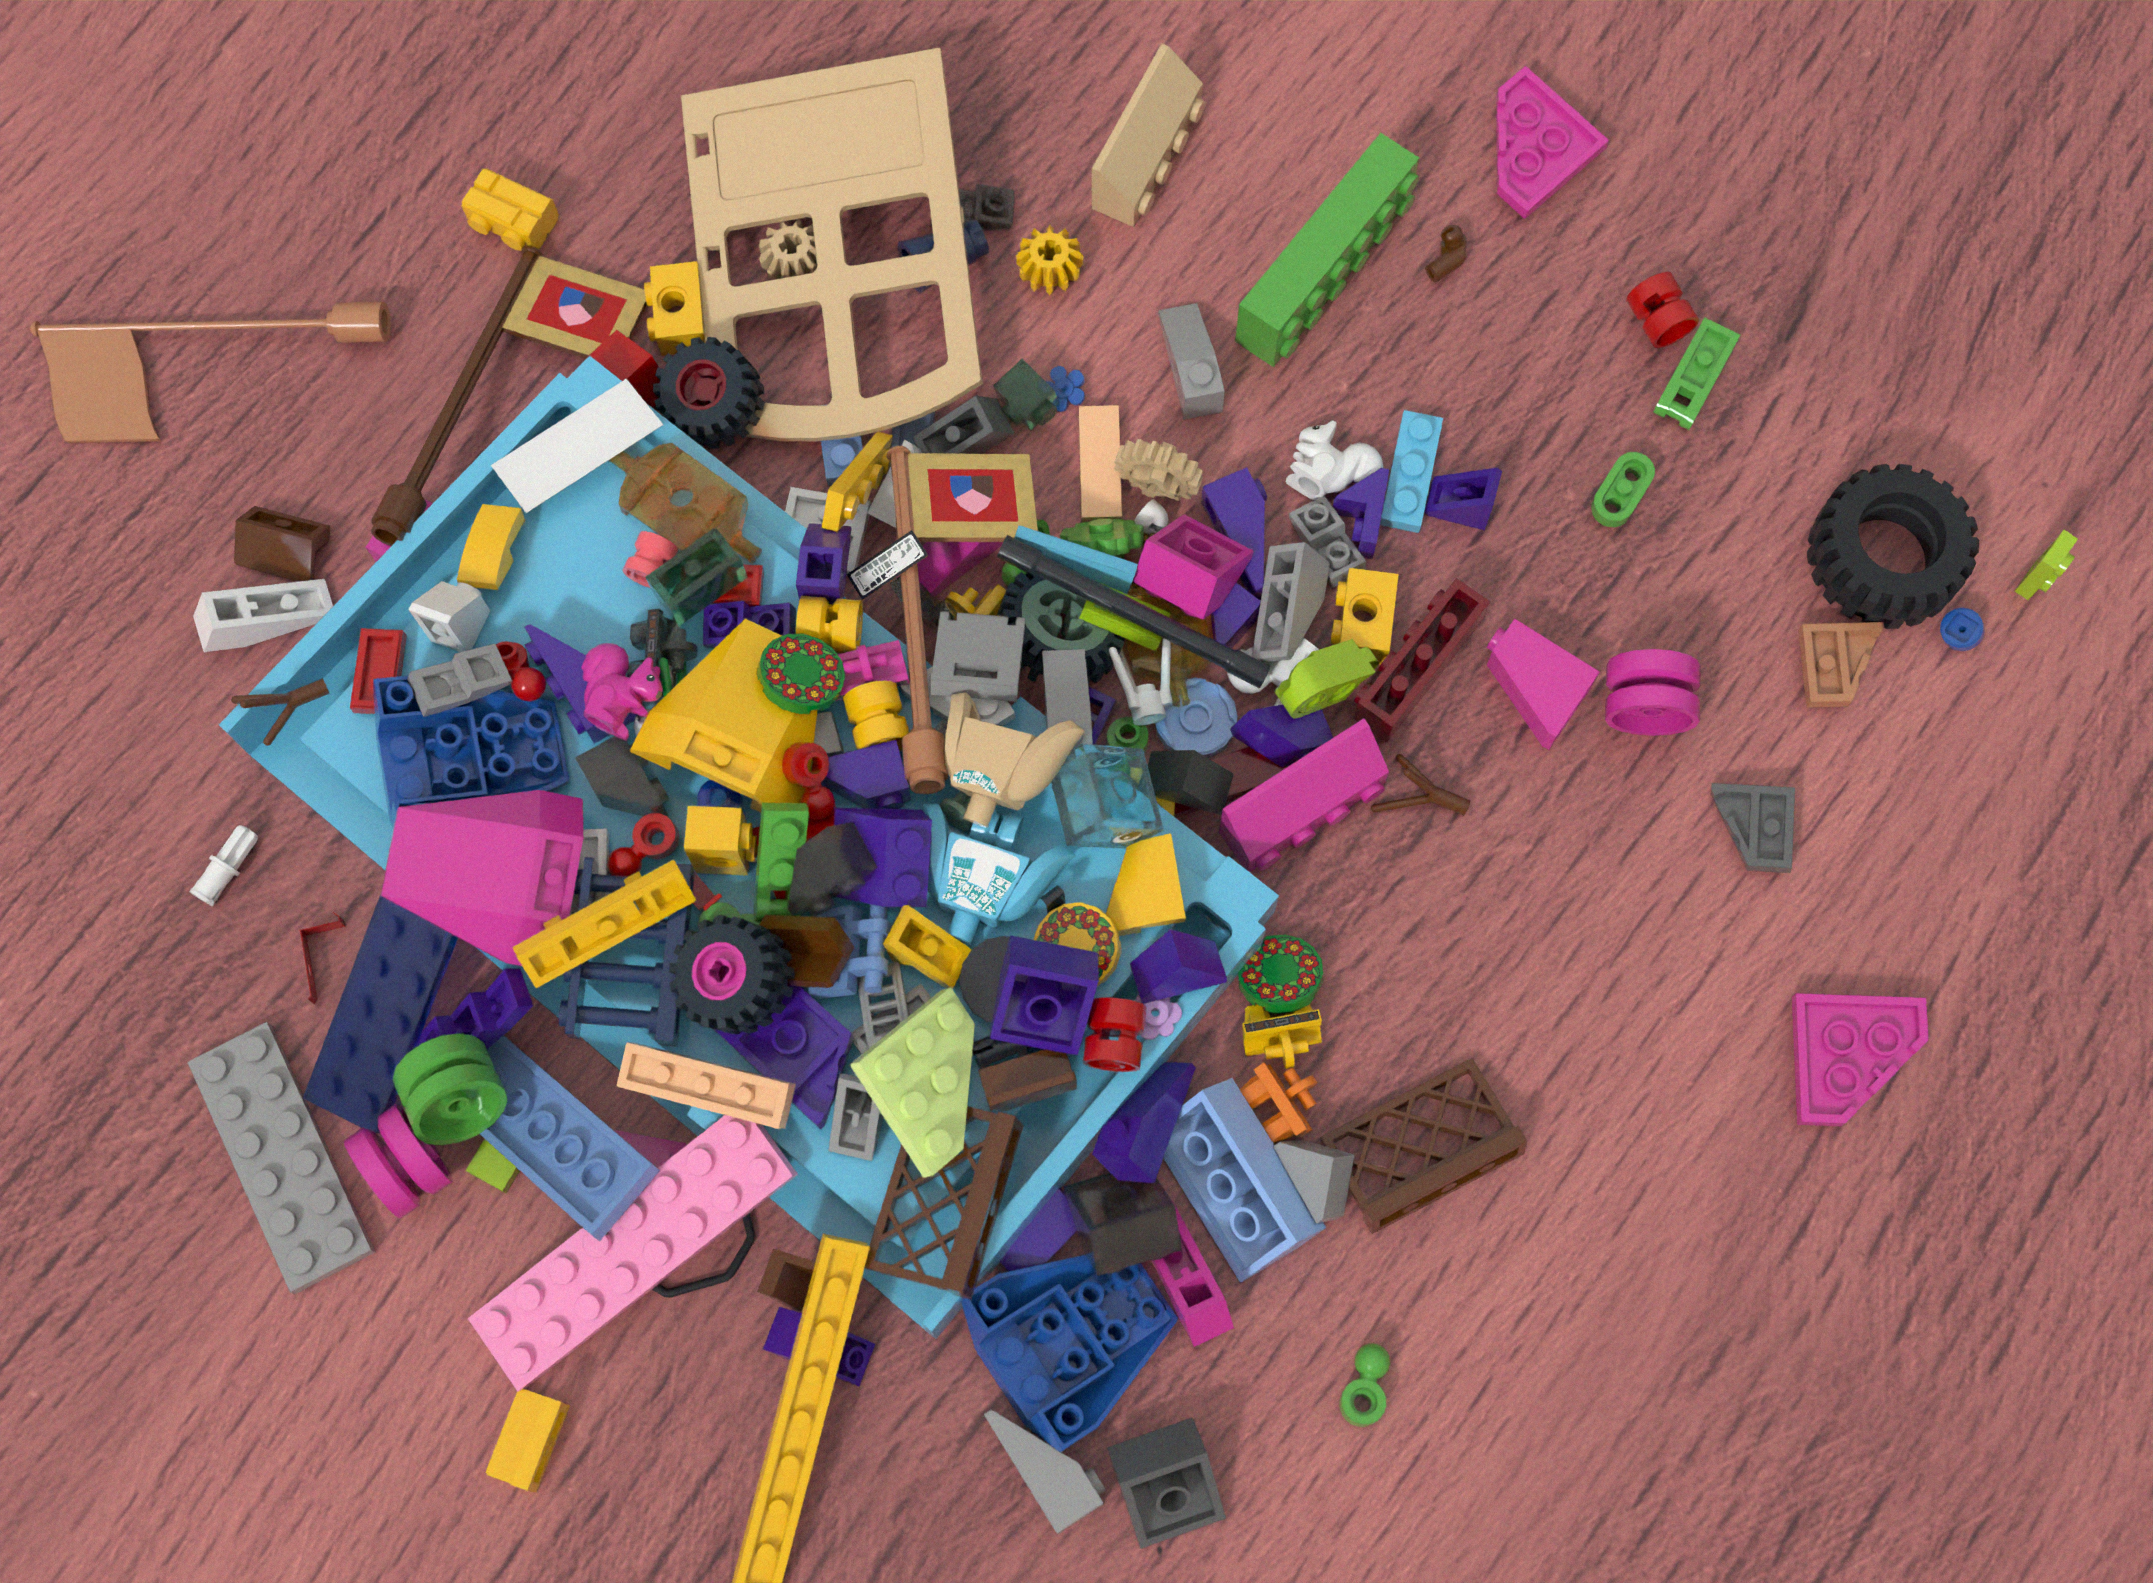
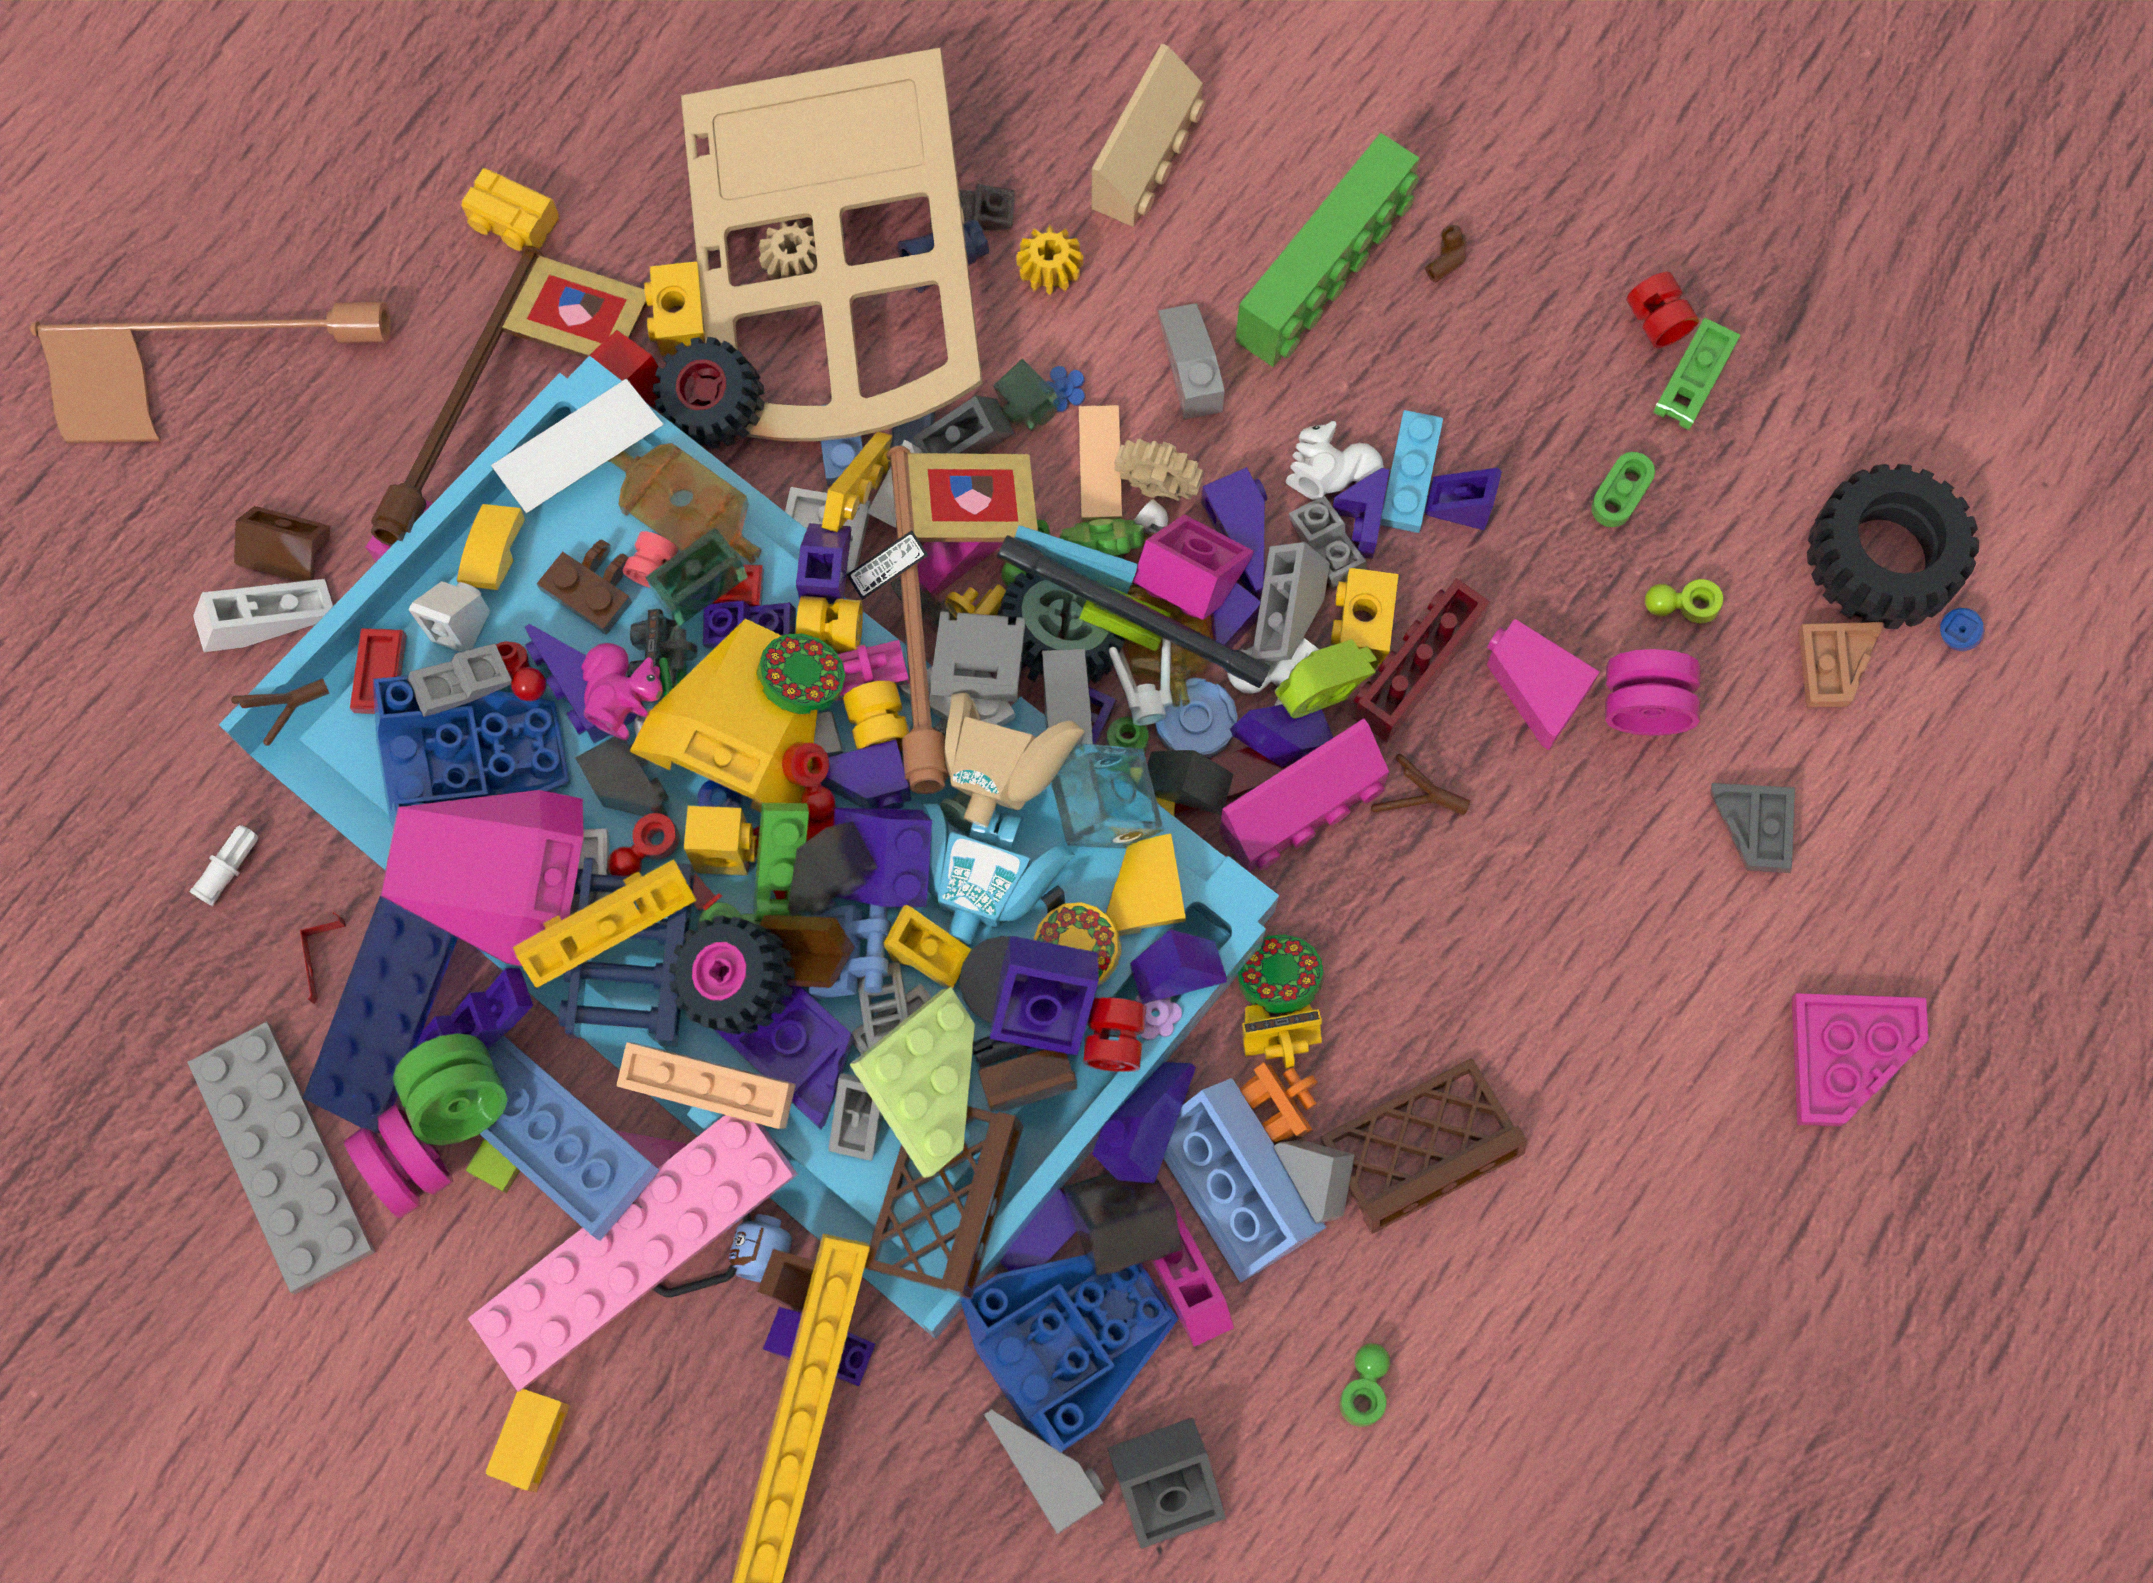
dark pink plate [1496,66,1609,219] -> none
lime plate [2014,530,2078,600] -> none
none -> reddish brown hinge [536,539,632,634]
none -> light blue head [729,1214,792,1283]
none -> lime plate [1645,579,1723,623]

